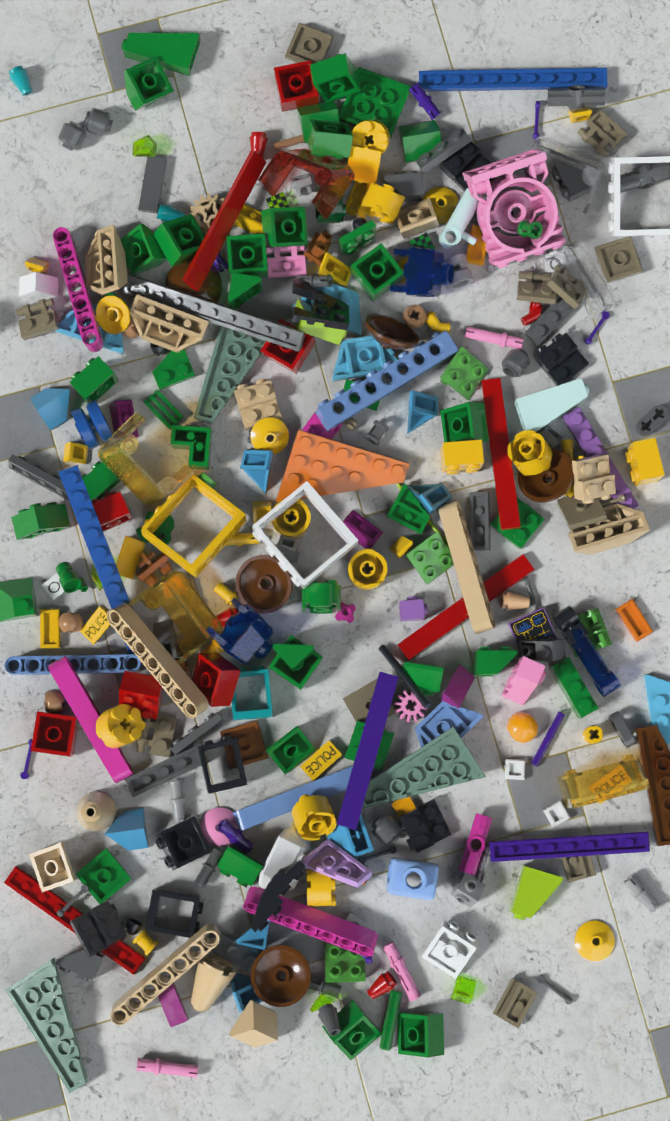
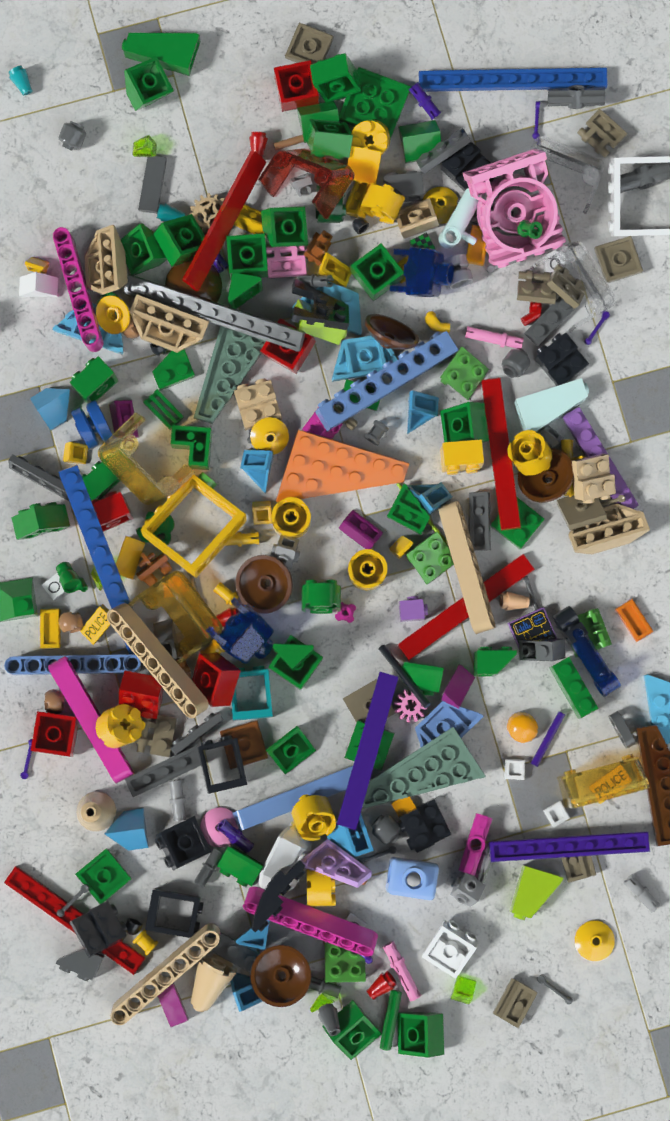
sand green wing [5,958,88,1093] -> none
dark tan plate [16,298,59,341] -> none
tan slope [29,842,75,892] -> none
dark grey head [84,108,113,136] -> none
bright pink pin [136,1058,198,1078] -> none
tan slope [228,1000,278,1048] -> none
white window [252,481,358,589] -> none
tile [266,192,290,208] -> none
yellow tile [300,740,342,781] -> none
green plate [339,220,376,256] -> none
medium nougat piece [403,304,427,329] -> none
bright pink wedge [501,656,547,705] -> none
dark grey slope [551,162,592,202] -> none
yellow slope [569,107,592,123] -> none
yellow bush [583,726,603,744] -> none
yellow brick [624,437,665,487] -> none
dark grey beam [636,405,668,437] -> none

